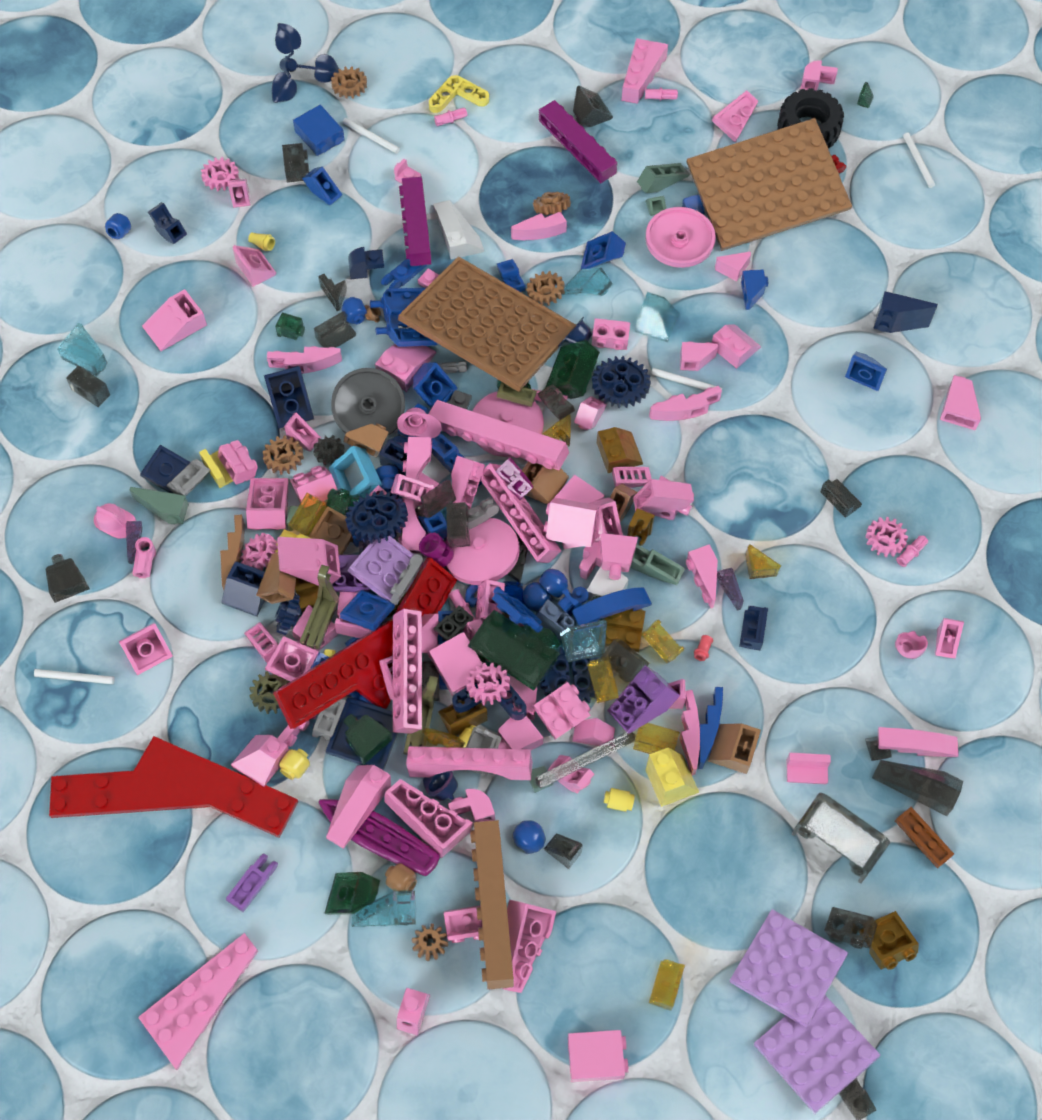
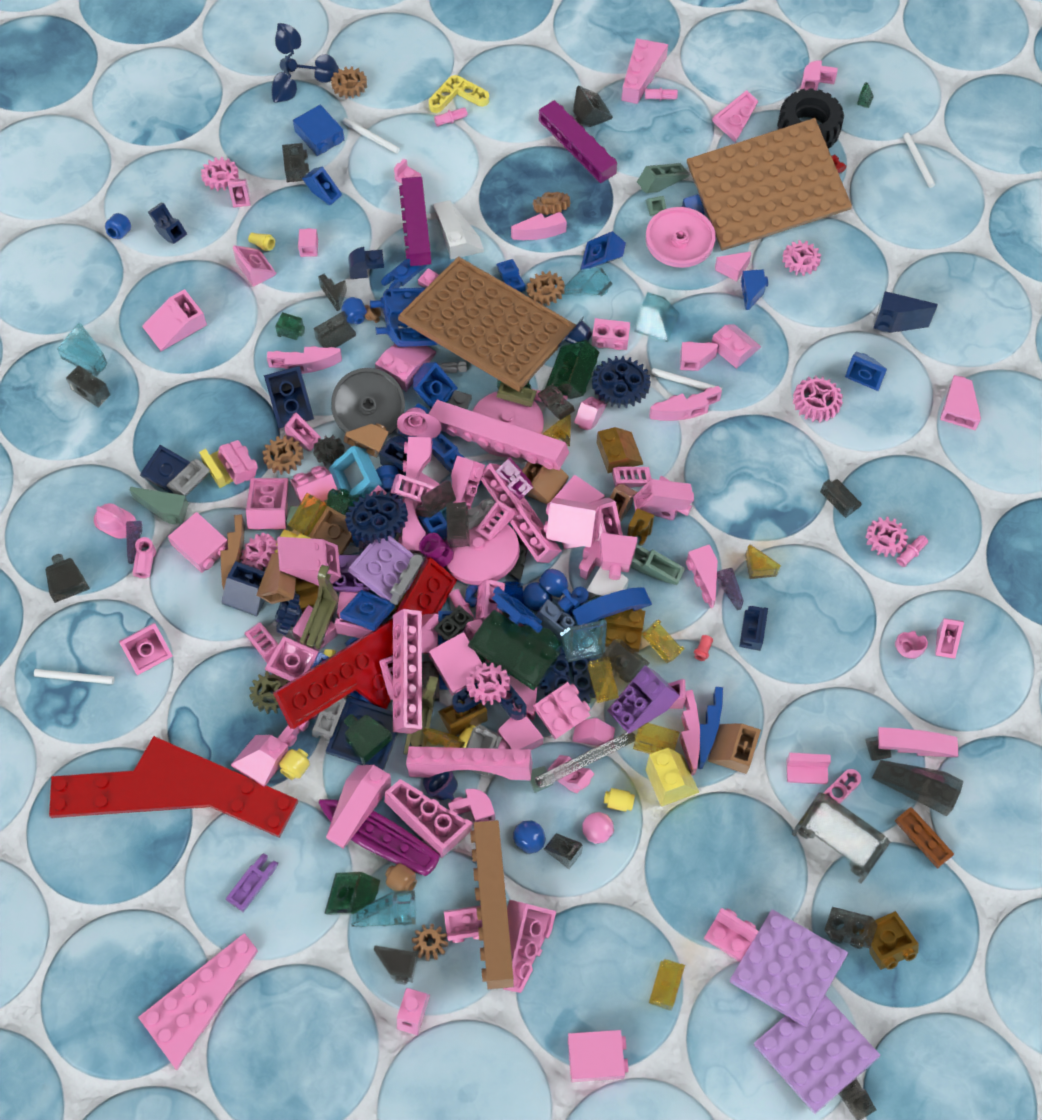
none -> bright pink brick [168,512,228,573]
none -> bright pink brick [298,228,318,257]
none -> clear smoke slope [374,945,418,985]
none -> bright pink slope [475,500,516,541]
none -> bright pink hair [582,812,614,844]
none -> bright pink bracket [704,908,759,962]
none -> bright pink gear [782,240,821,276]
none -> bright pink gear [793,375,843,423]
none -> bright pink beam [814,769,861,817]

